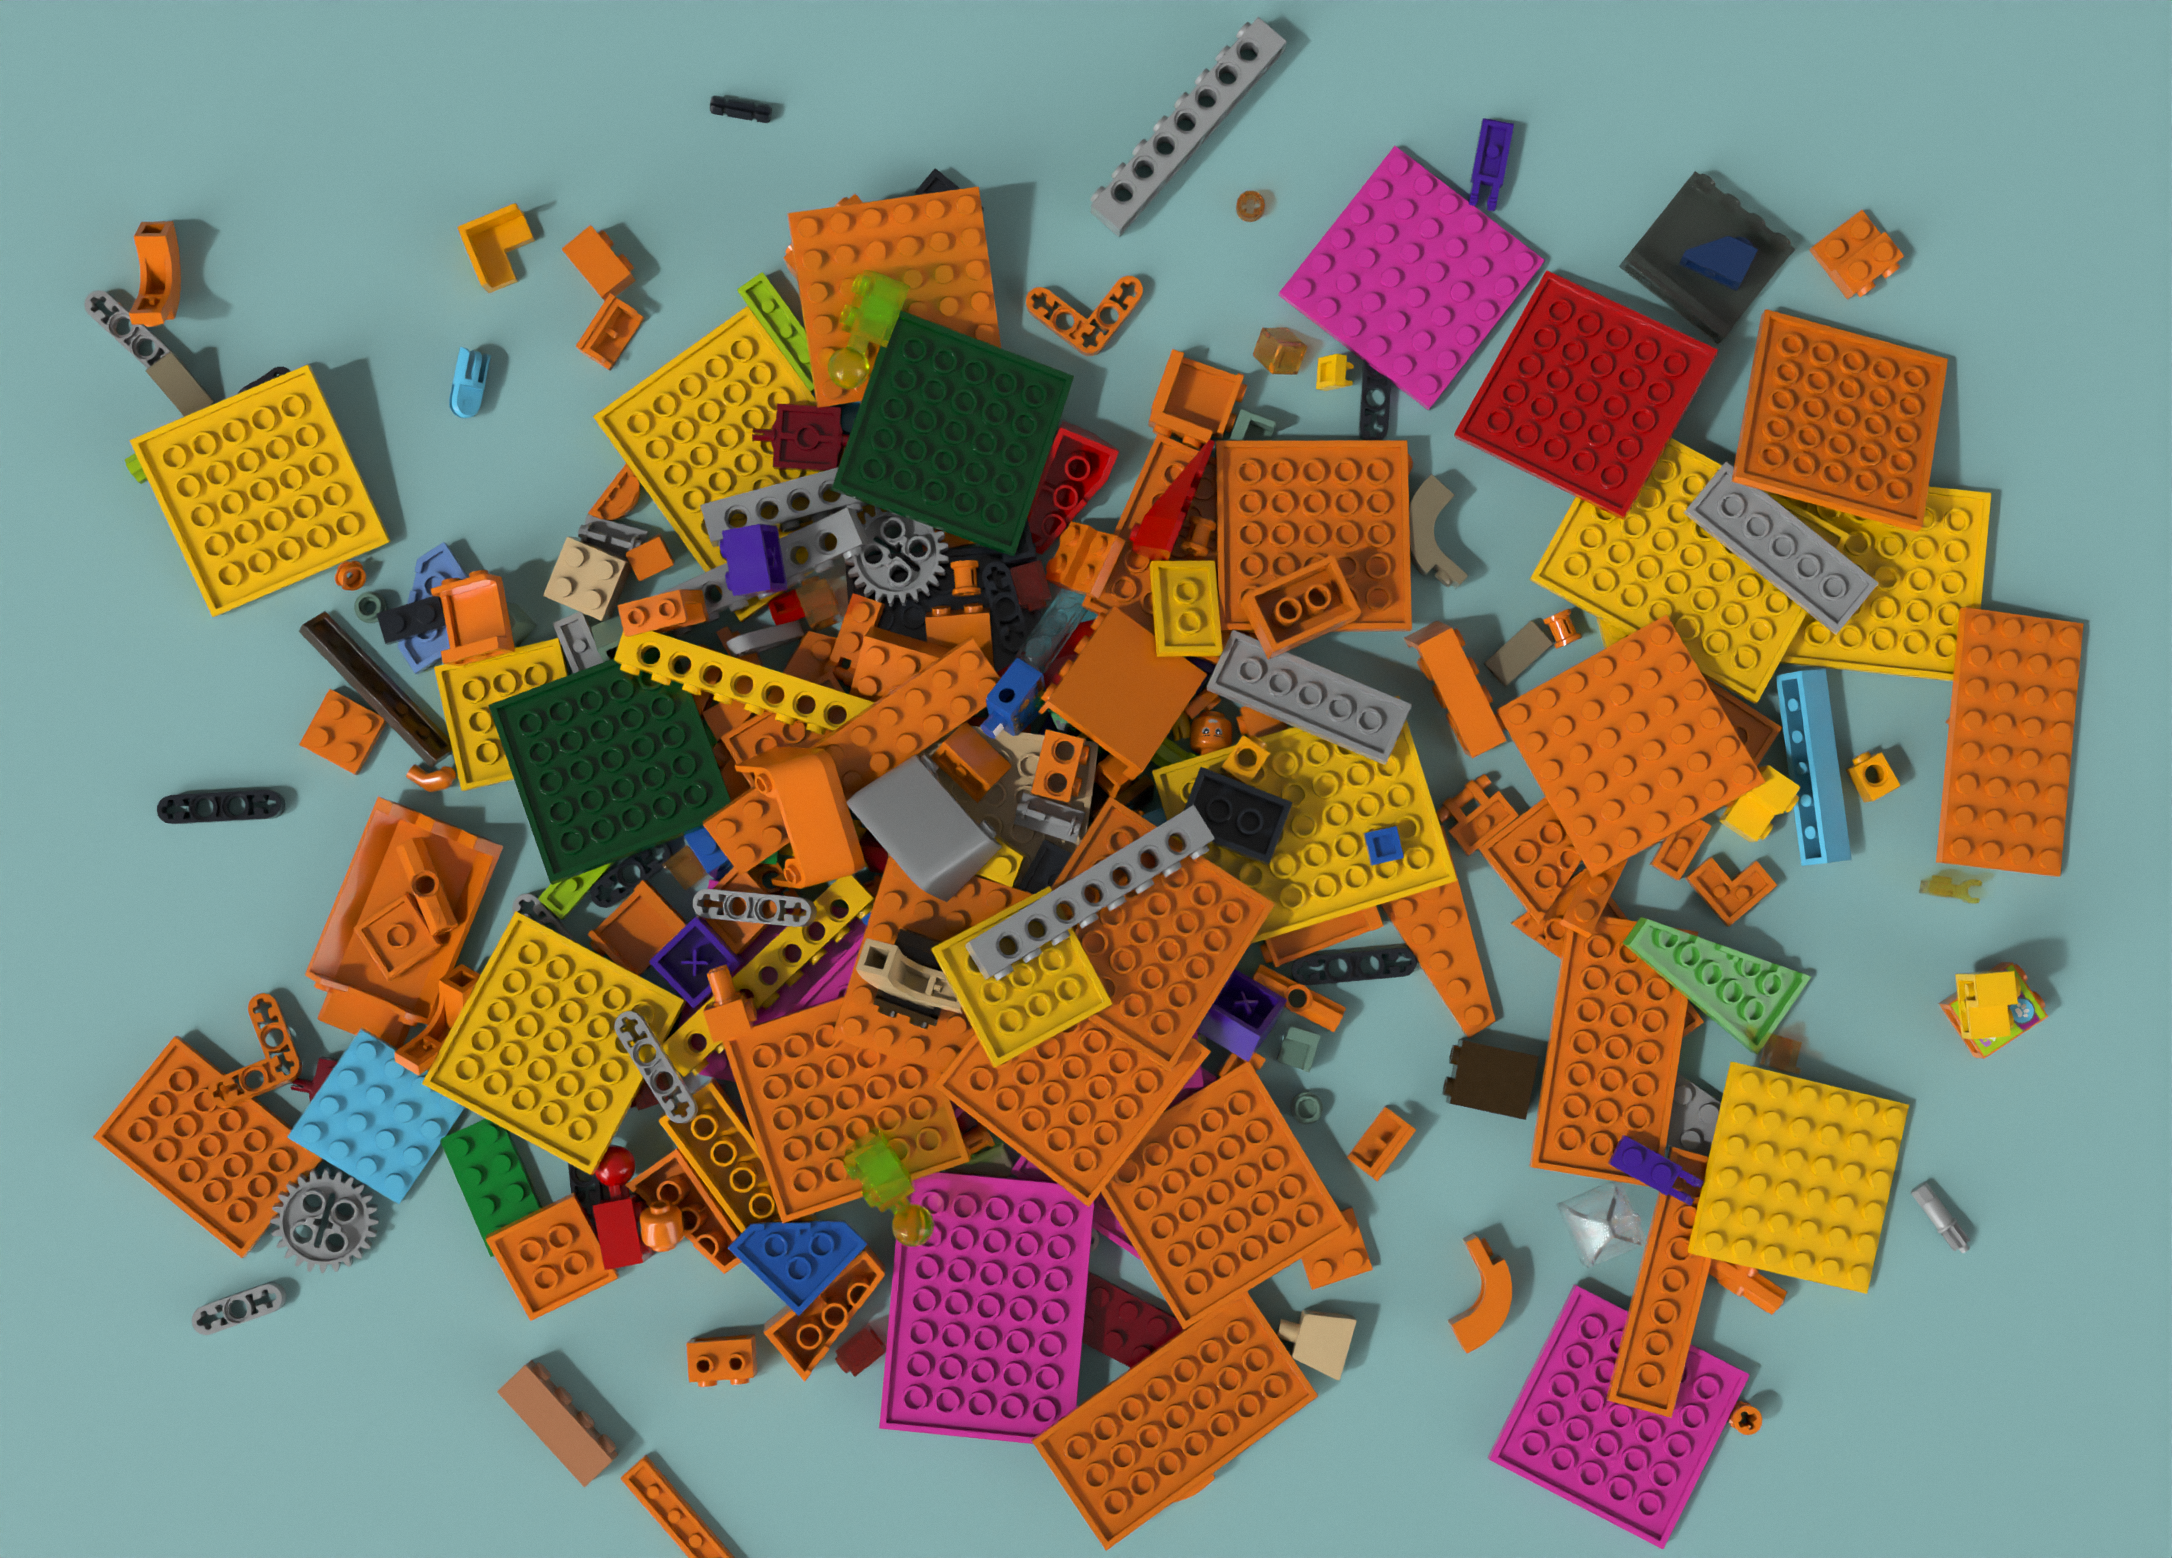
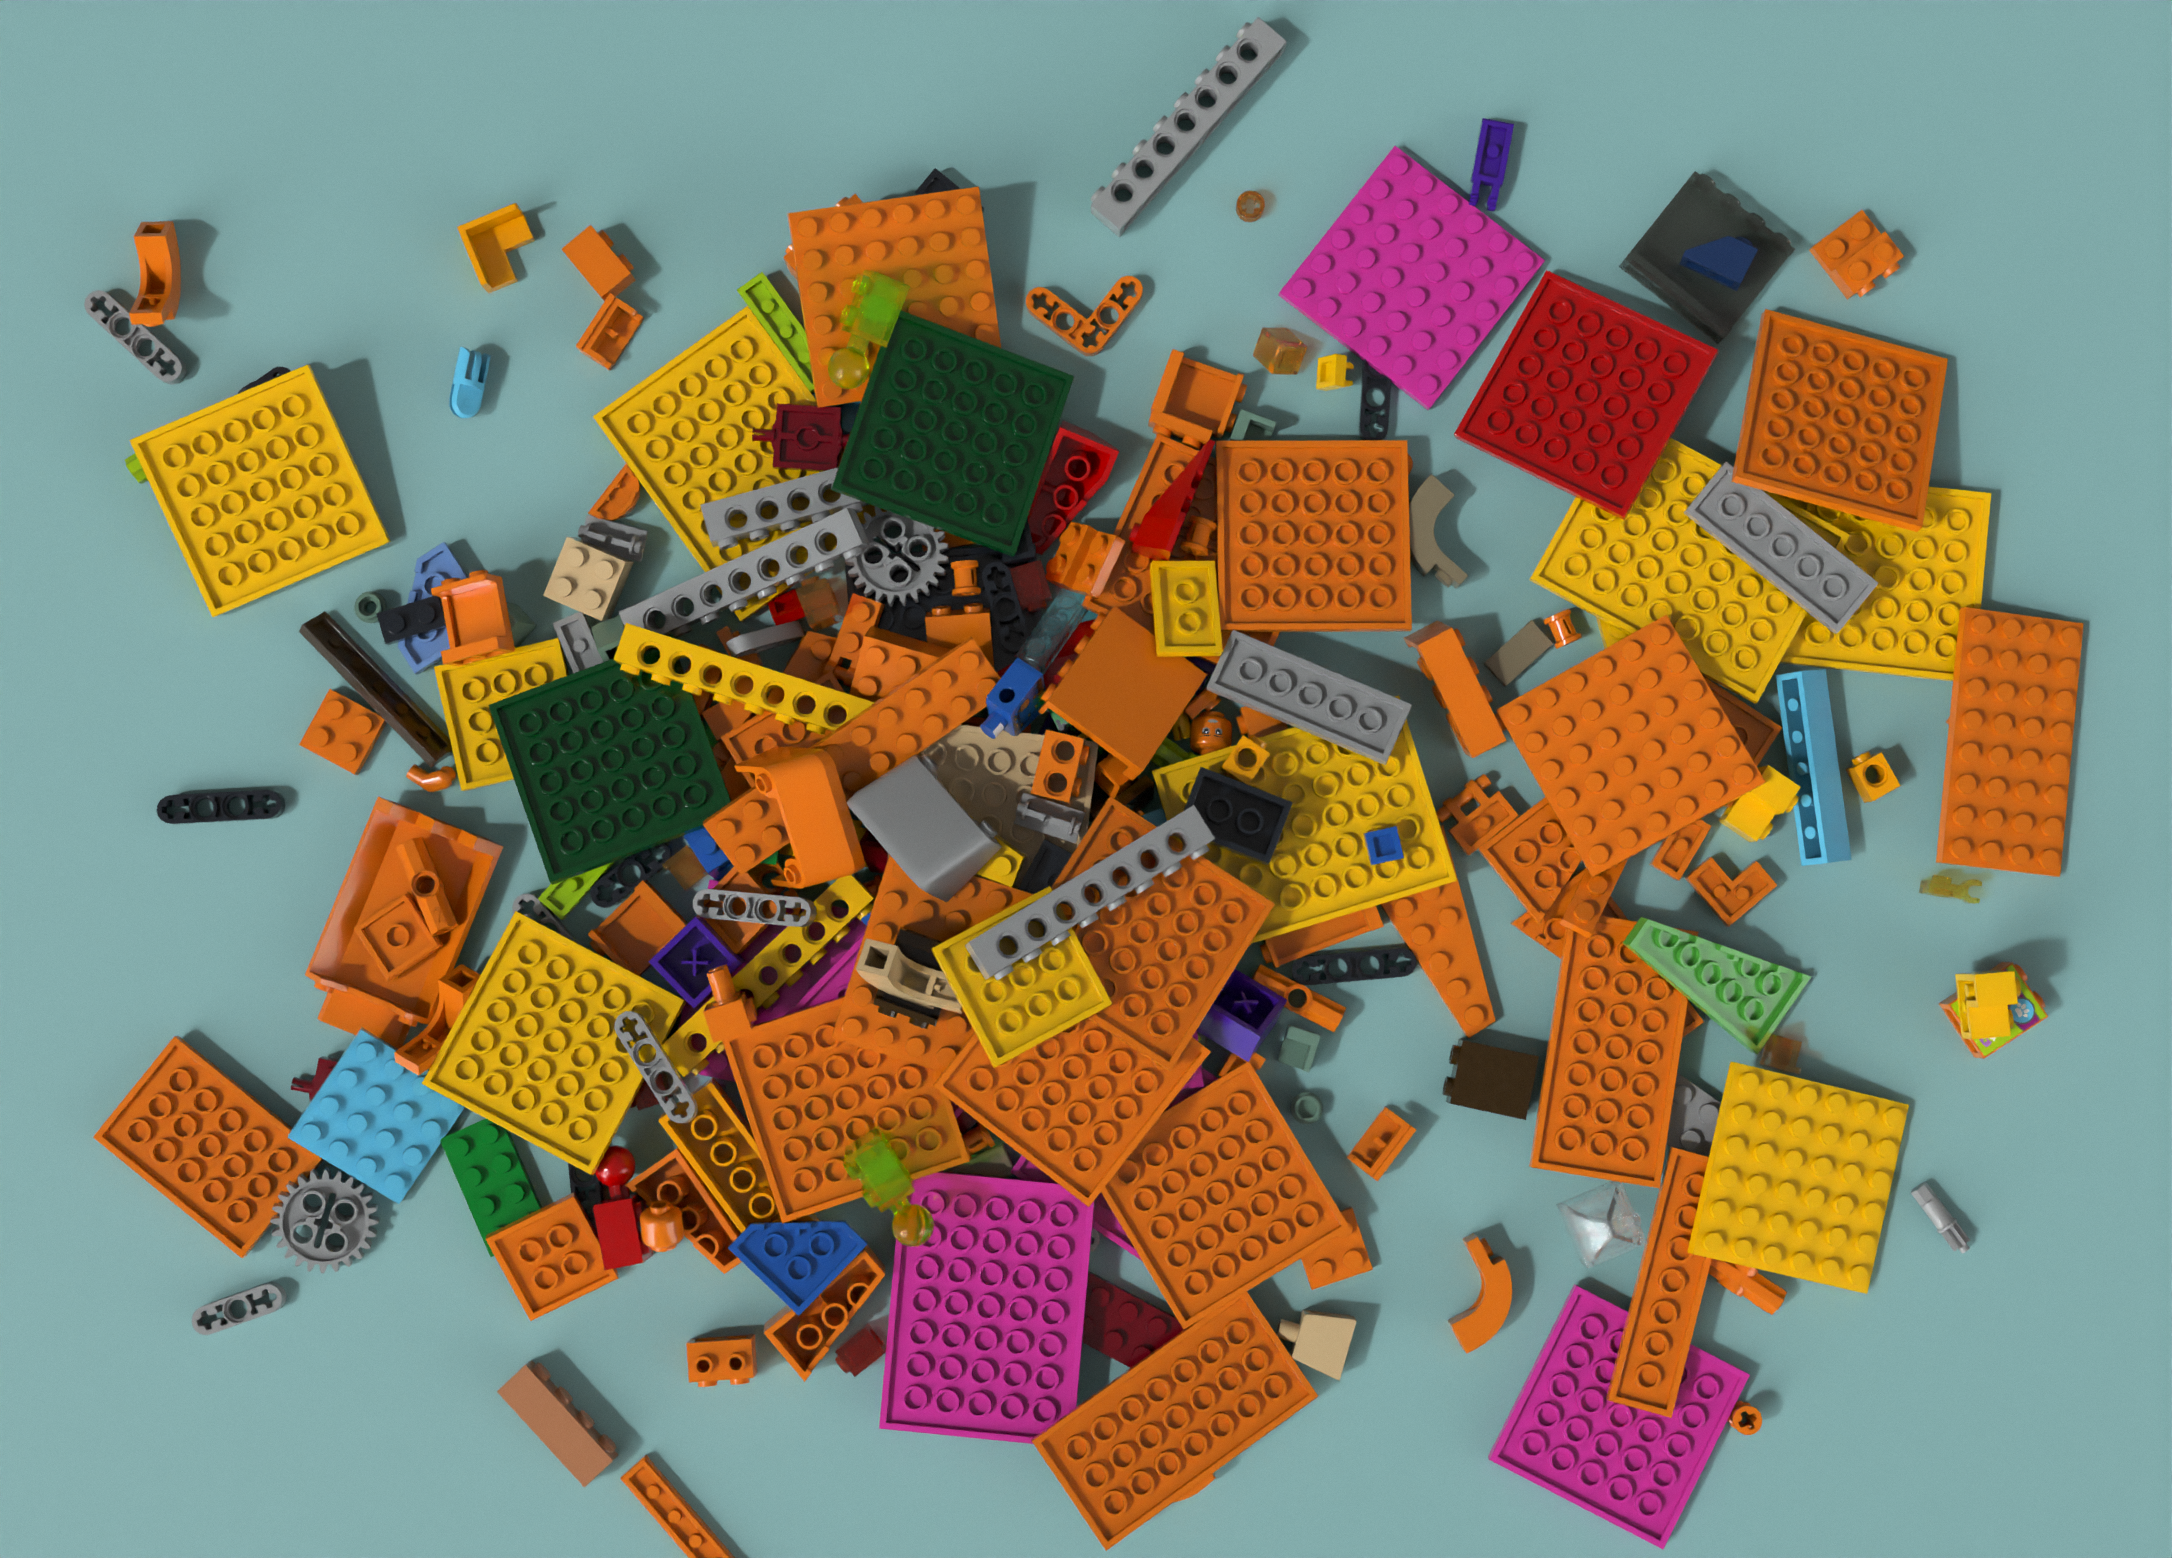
dark tan tile [146,350,214,417] -> none
orange beam [208,993,302,1108] -> none
orange plate [335,560,366,591] -> none
orange panel [617,589,709,637] -> none
orange panel [626,533,675,582] -> none
black axle [710,95,772,123] -> none
dark purple brick [720,524,788,596] -> none
orange panel [931,723,1012,803] -> none
orange brick [1241,555,1361,660] -> none
dark purple hinge [1608,1135,1704,1206] -> none

